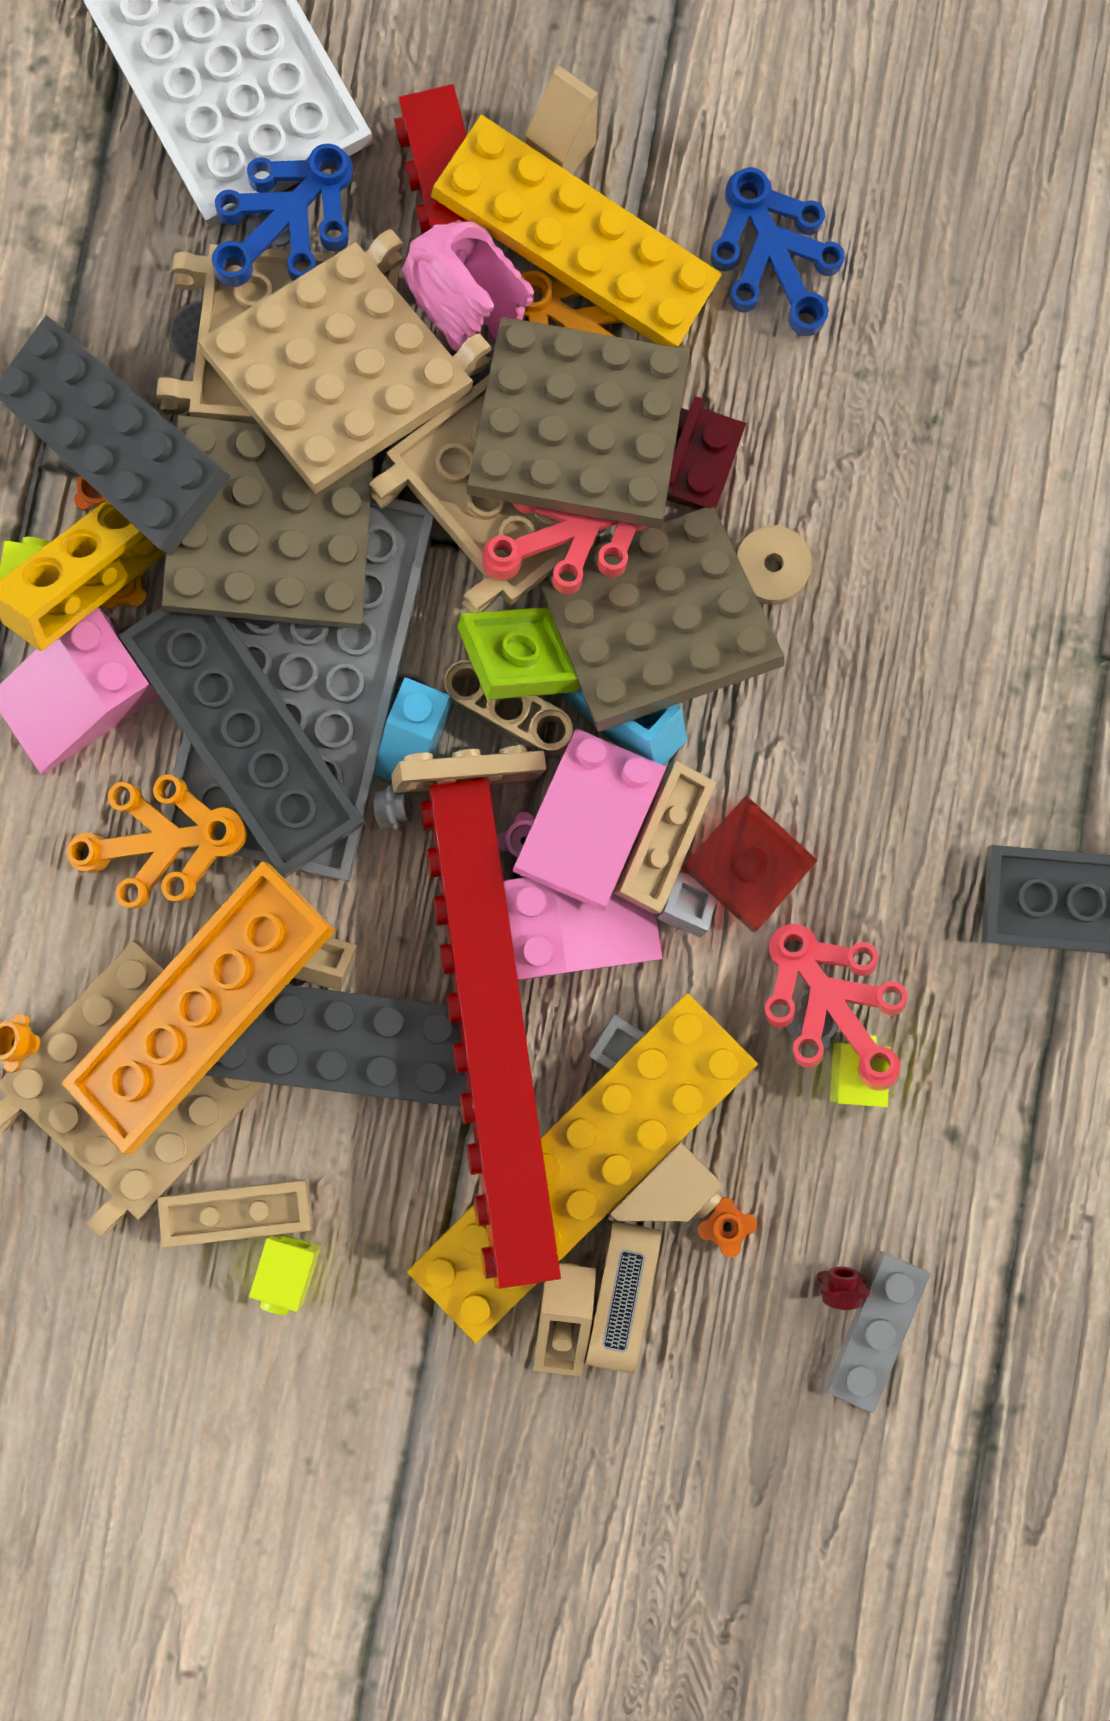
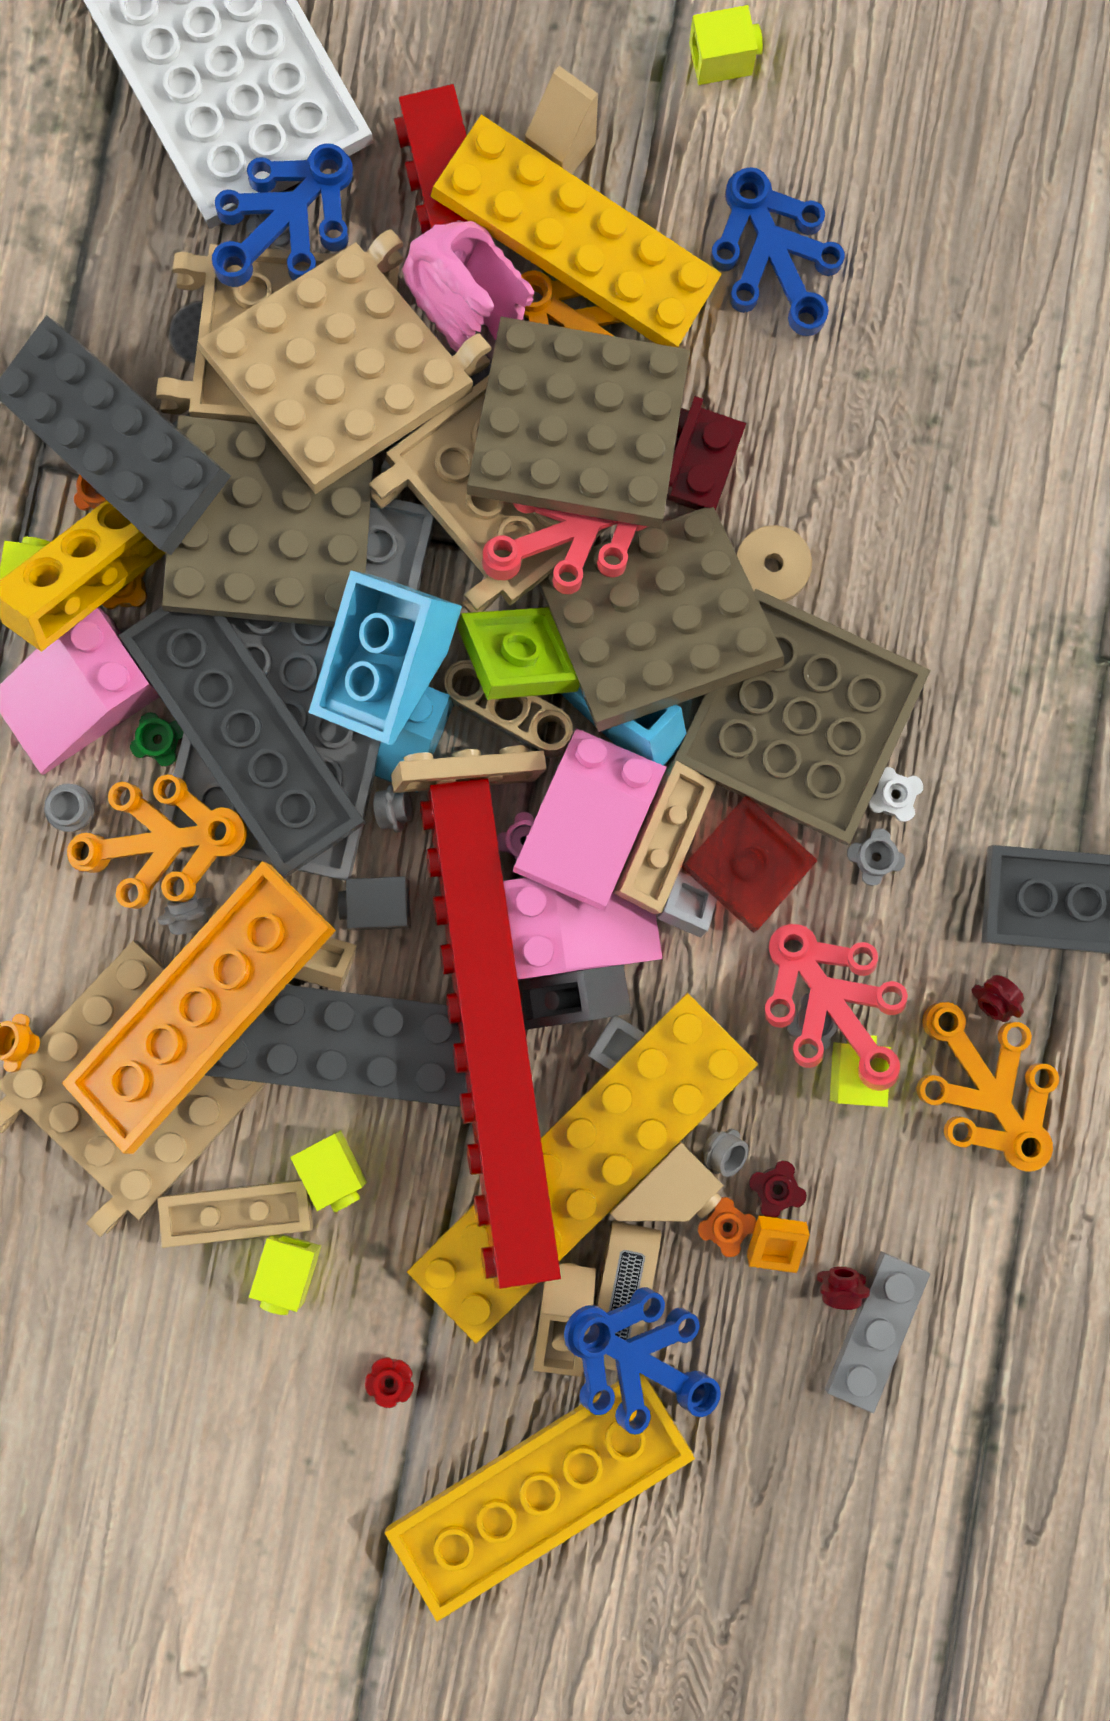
none -> light grey plate [44,784,94,832]
none -> green plate [130,712,184,767]
none -> light grey plate [157,894,212,935]
none -> neon yellow brick [290,1130,367,1213]
none -> medium azure slope [308,570,462,745]
none -> dark grey brick [338,876,411,930]
none -> red plate [365,1357,414,1408]
none -> yellow plate [385,1373,695,1622]
none -> dark grey slope [518,965,631,1030]
none -> blue plant [564,1287,721,1435]
none -> dark tan plate [674,589,931,846]
none -> neon yellow brick [689,5,763,85]
none -> light grey plate [703,1129,749,1177]
none -> light orange plate [747,1215,810,1273]
none -> dark red plate [749,1160,807,1218]
none -> light grey plate [847,828,905,886]
none -> white plate [868,767,923,822]
none -> light orange plant [916,1002,1059,1172]
none -> dark red plate [971,975,1024,1022]

